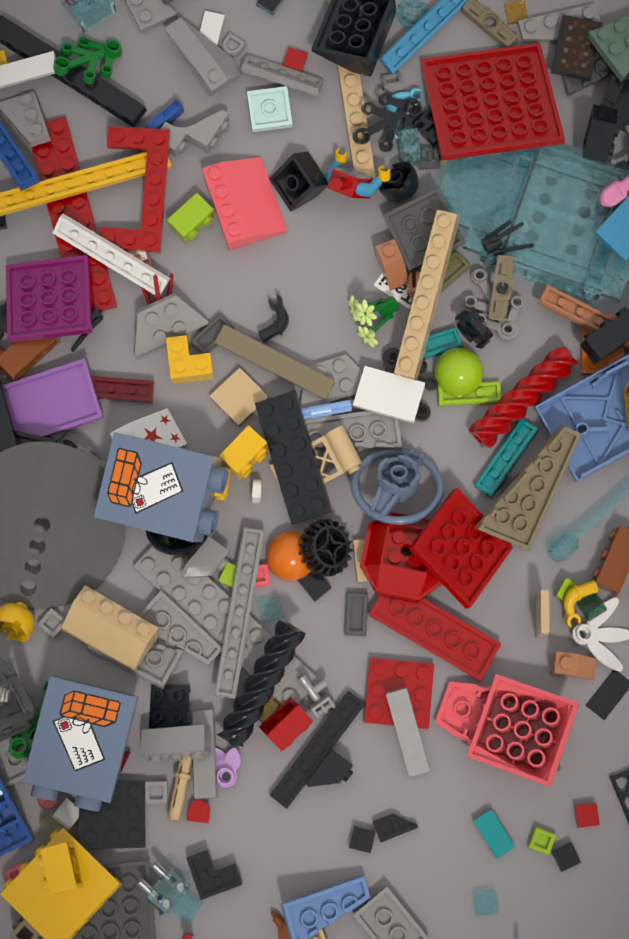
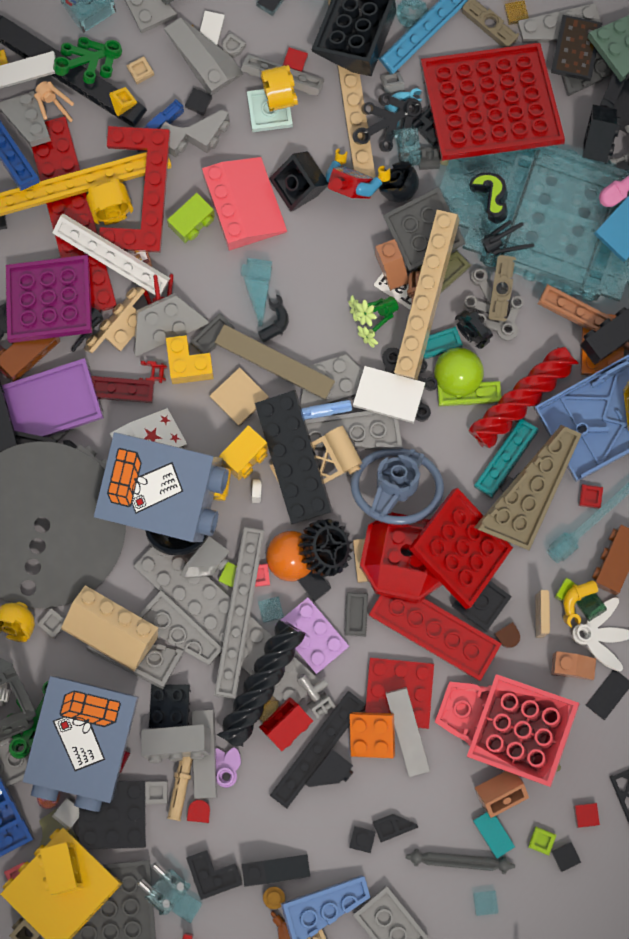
none -> light nougat plant [34,81,74,122]
none -> tan bracket [84,287,145,353]
none -> yellow brick [86,179,133,225]
none -> yellow slope [109,87,137,116]
none -> tan tile [126,56,154,84]
none -> red piece [139,361,167,384]
none -> black tile [185,88,212,116]
none -> clear light blue slope [241,258,272,327]
none -> black slope [242,854,310,887]
none -> yellow brick [261,65,298,112]
none -> pearl gold plate [263,887,285,909]
none -> lavender plate [275,598,349,675]
none -> orange plate [350,712,395,758]
none -> dark grey wheel [405,849,515,874]
none -> black plate [452,581,512,632]
none -> black animal [469,172,508,224]
none -> nougat brick [475,771,529,818]
none -> reddish brown tile [494,622,520,648]
none -> red tile [579,484,603,509]

